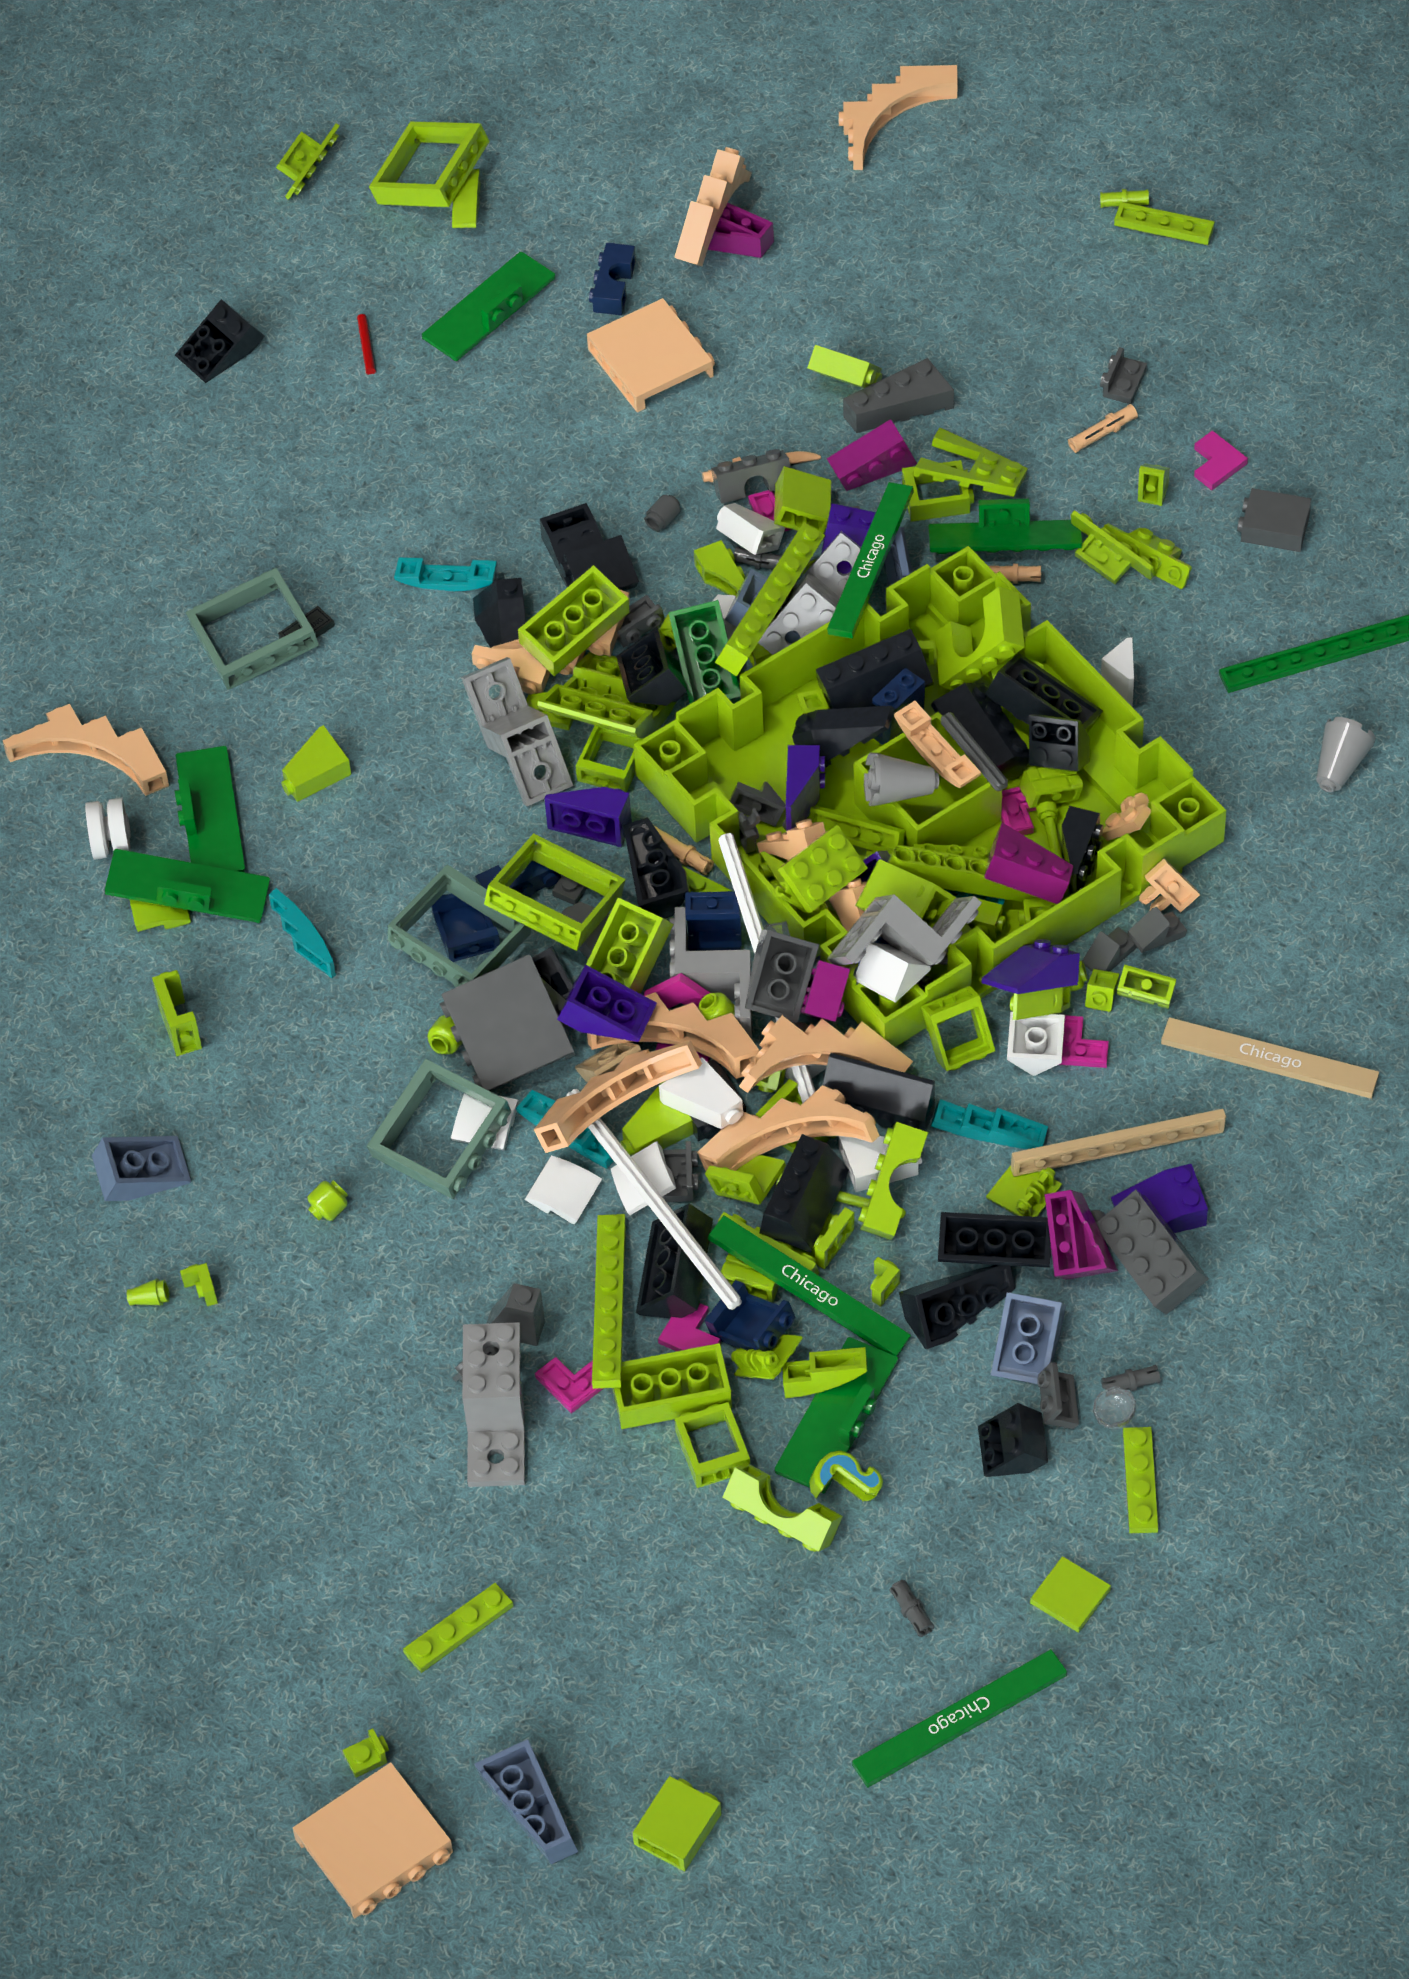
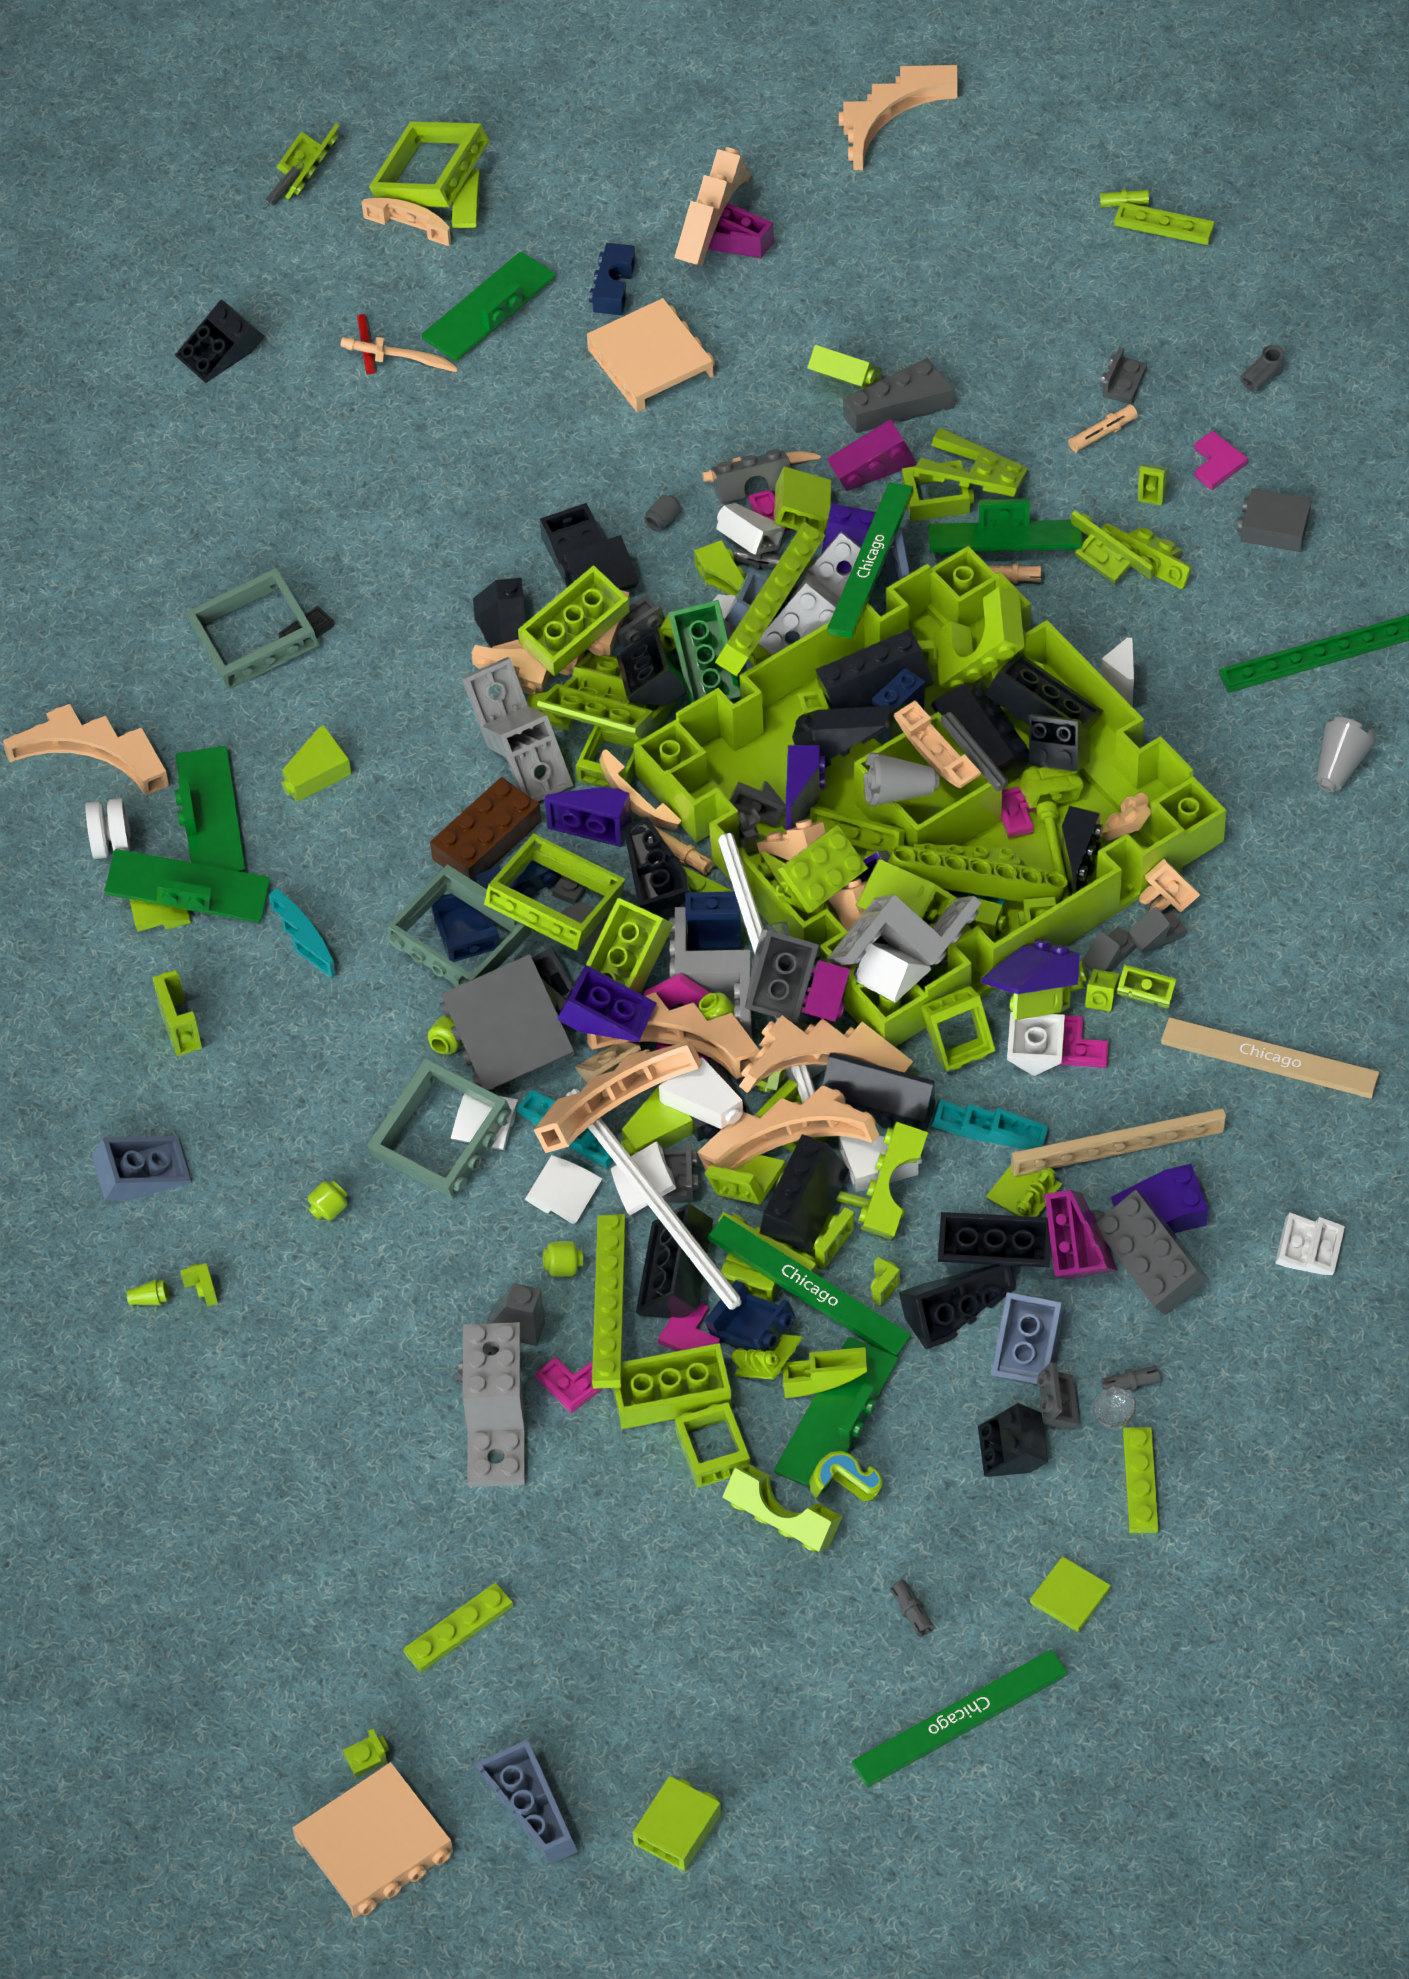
teal slope [394,557,498,591] -> none
magenta wedge [984,823,1073,904] -> none
none -> dark grey piece [263,162,304,209]
none -> light nougat sword [340,337,458,372]
none -> light nougat slope [362,198,451,246]
none -> reddish brown brick [430,777,542,882]
none -> lime head [542,1241,583,1277]
none -> light nougat slope [599,749,682,831]
none -> dark grey piece [1240,345,1284,392]
none -> white slope [1275,1212,1345,1275]

